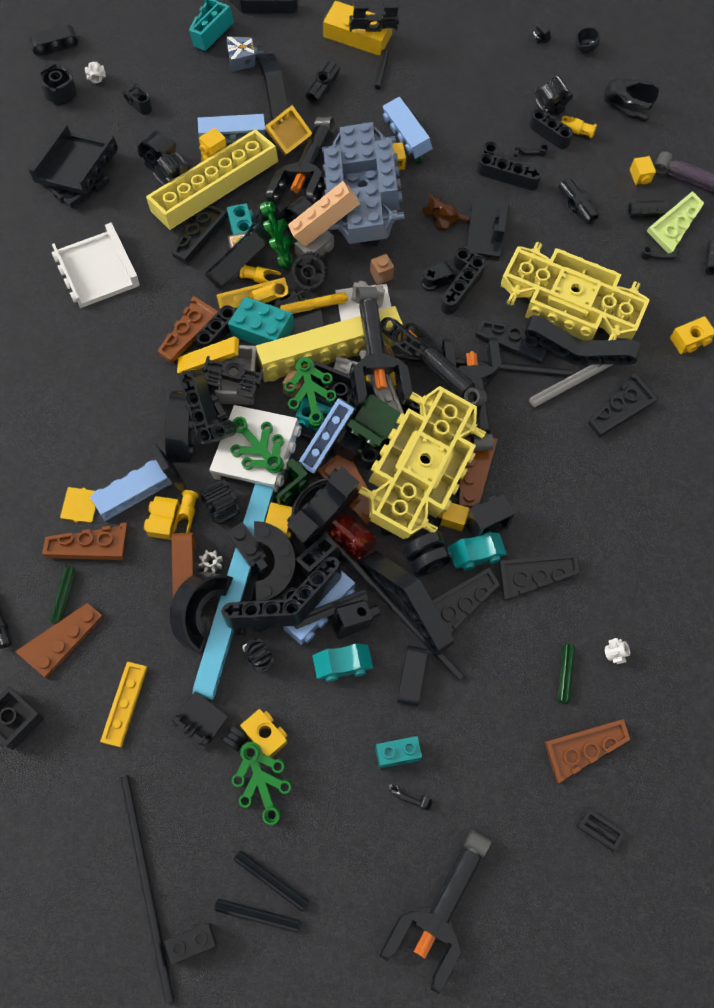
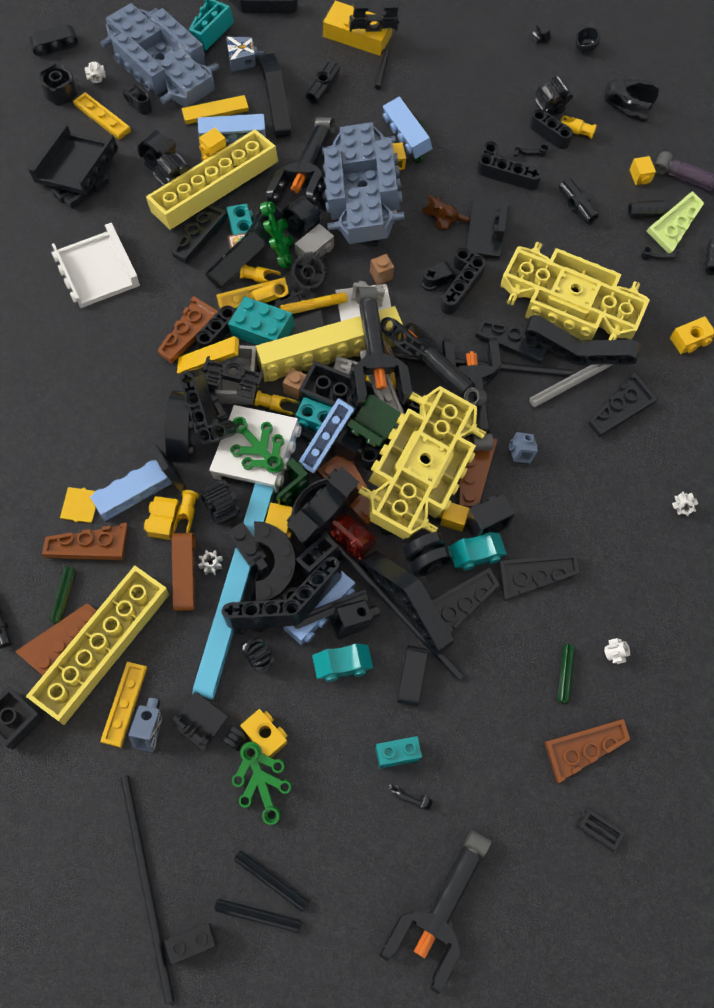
black brick [170,572,233,653] -> none
yellow piece [265,105,313,156] -> none
green plant [284,357,337,428] -> none
light nougat brick [288,181,360,247] -> none
none -> light yellow brick [26,566,169,725]
none -> yellow tile [73,92,131,140]
none -> sand blue piece [100,3,219,107]
none -> sand blue torso [128,698,162,752]
none -> yellow tile [181,95,249,124]
none -> yellow piece [254,390,298,415]
none -> sand blue brick [509,432,538,463]
none -> white gear [672,491,698,516]

